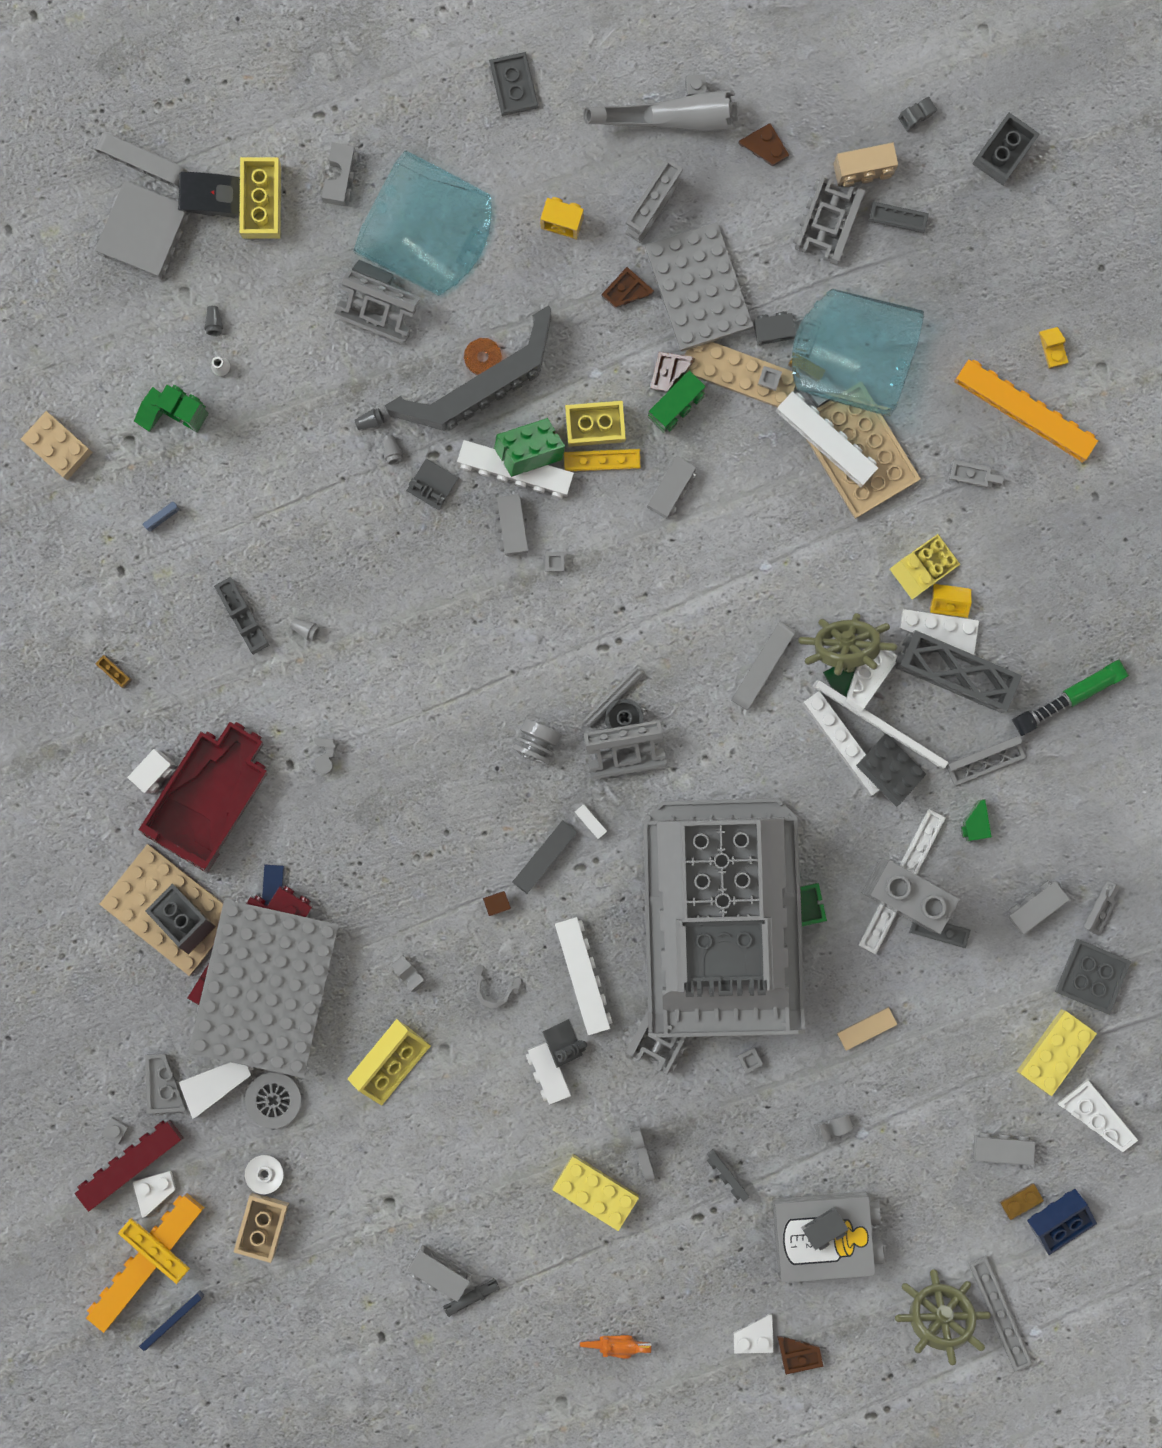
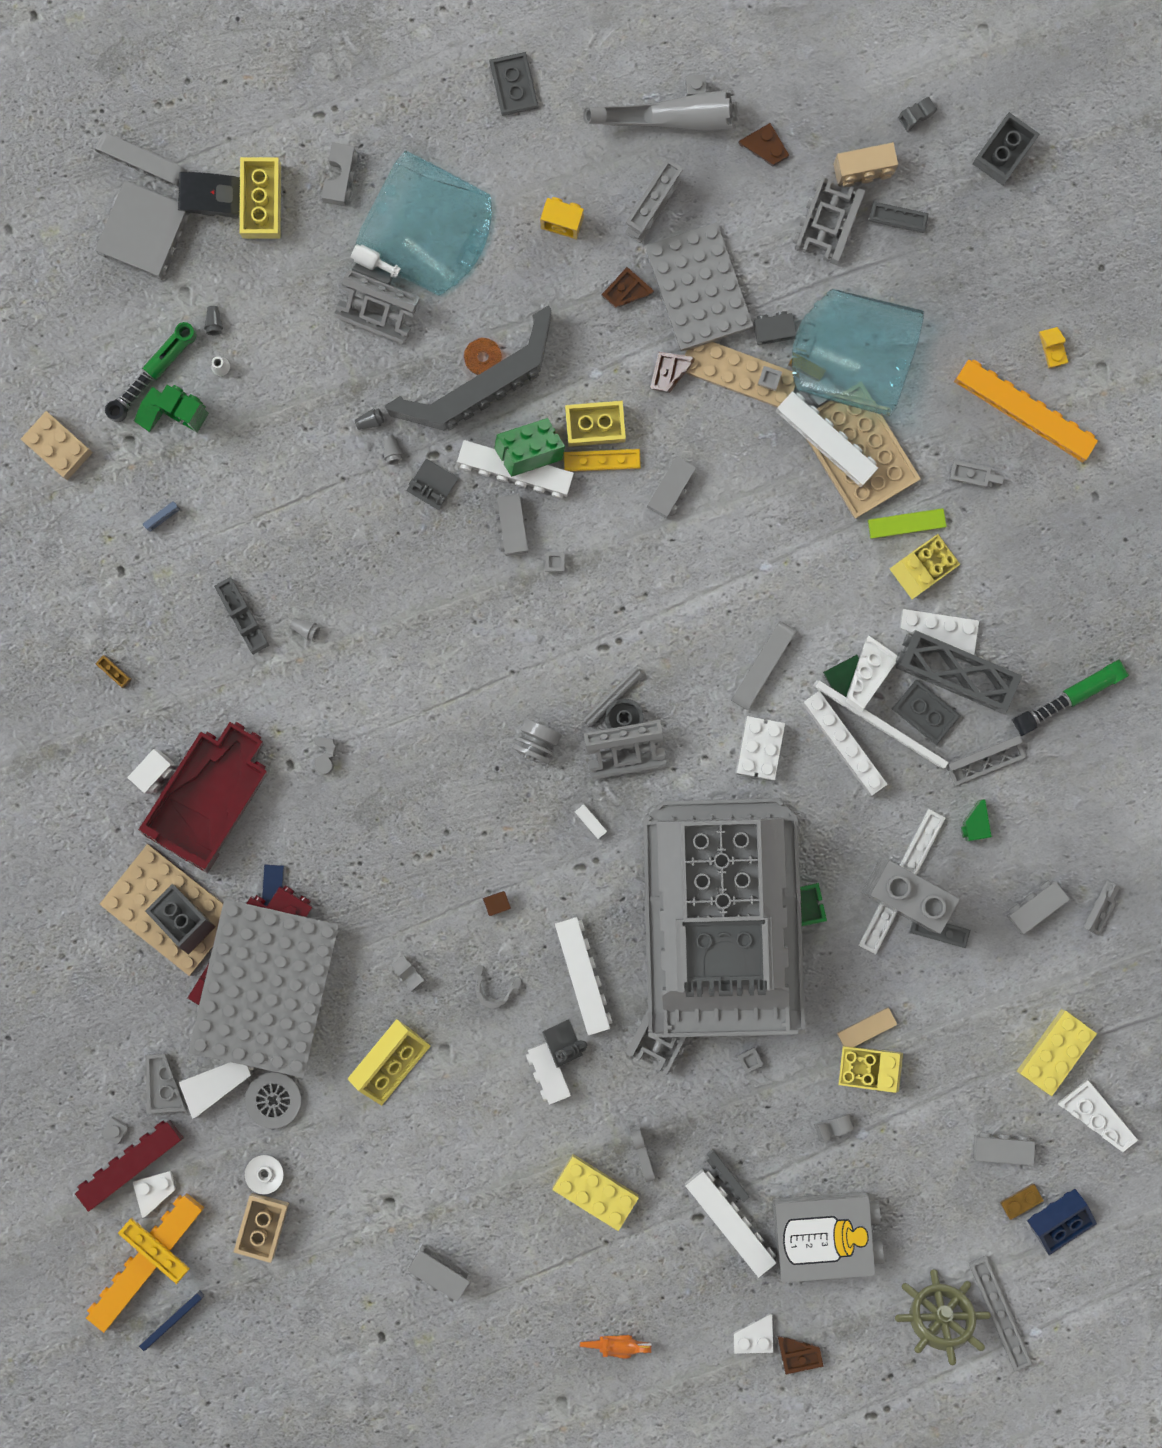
dark grey pin [443,1278,500,1317] -> none
dark grey slope [512,820,577,894] -> none
green piece [648,370,706,433] -> none
olive piece [798,613,897,675] -> none
dark grey brick [801,1207,849,1250] -> none
dark grey plate [856,734,926,807] -> none
yellow panel [930,584,972,618] -> none
dark grey plate [1055,939,1131,1015] -> none
none -> piece [105,322,197,423]
none -> white piece [350,244,401,278]
none -> white brick [685,1169,776,1278]
none -> white piece [736,716,785,781]
none -> light yellow slope [839,1046,903,1093]
none -> lime tile [867,508,946,539]
none -> dark grey tile [892,679,961,745]

